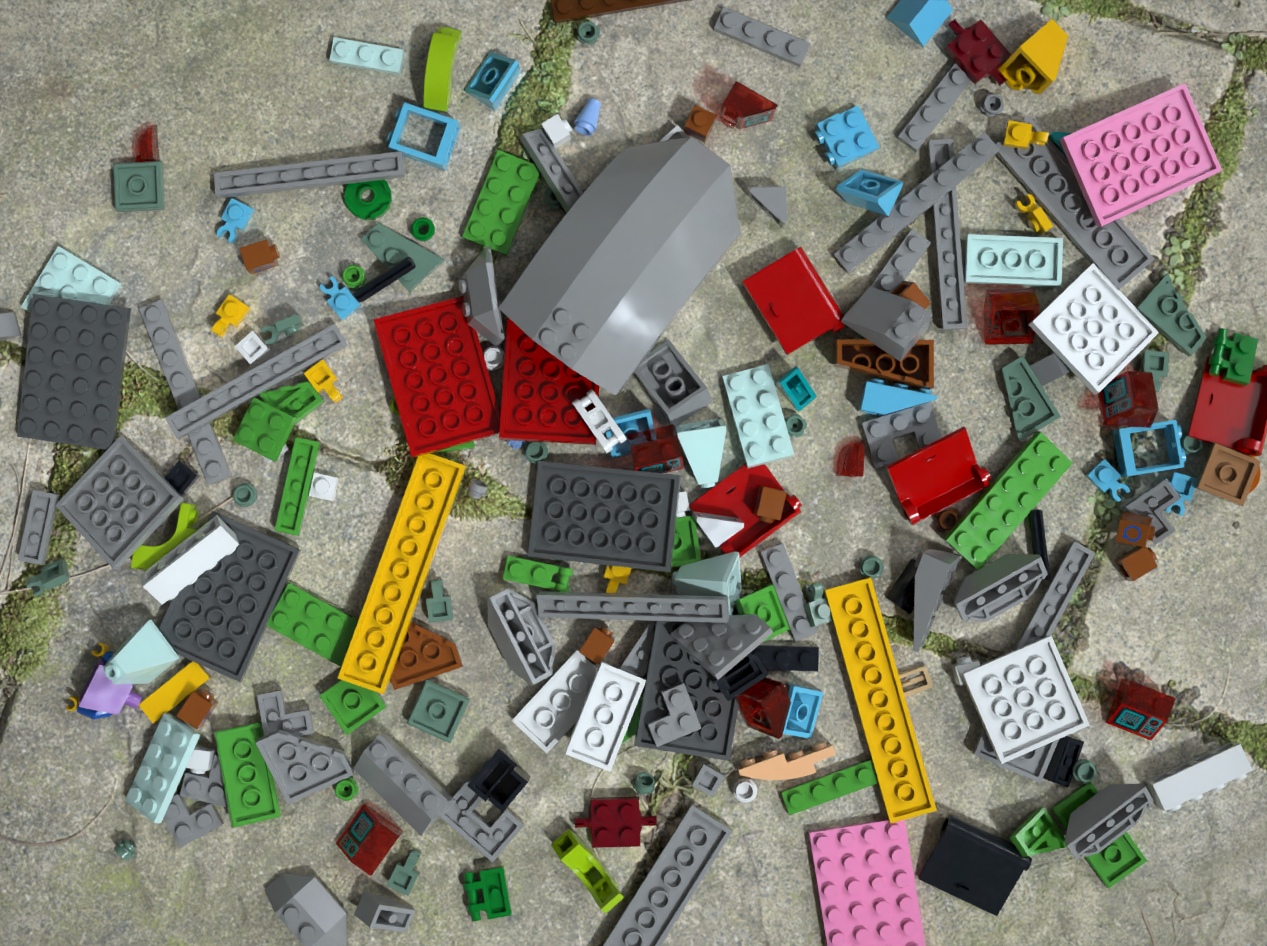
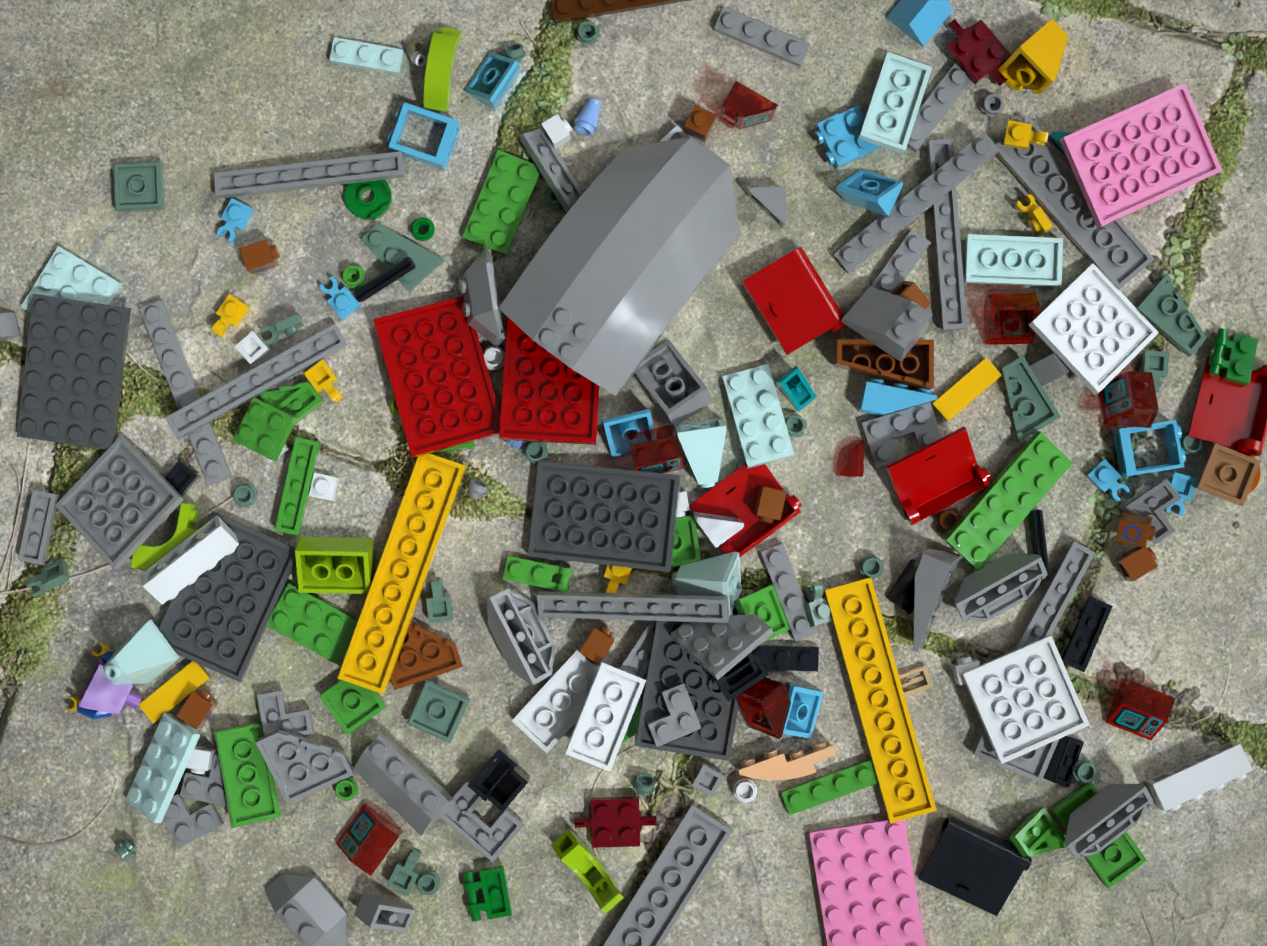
clear red brick [134,125,159,162] -> none
white plate [572,389,627,453] -> none
none -> lime slope [295,537,374,594]
none -> arm [405,38,427,67]
none -> sand green plate [416,870,441,895]
none -> sand green plate [503,43,526,63]
none -> light aqua plate [858,52,932,154]
none -> yellow tile [931,357,1002,422]
none -> black plate [1061,596,1113,672]

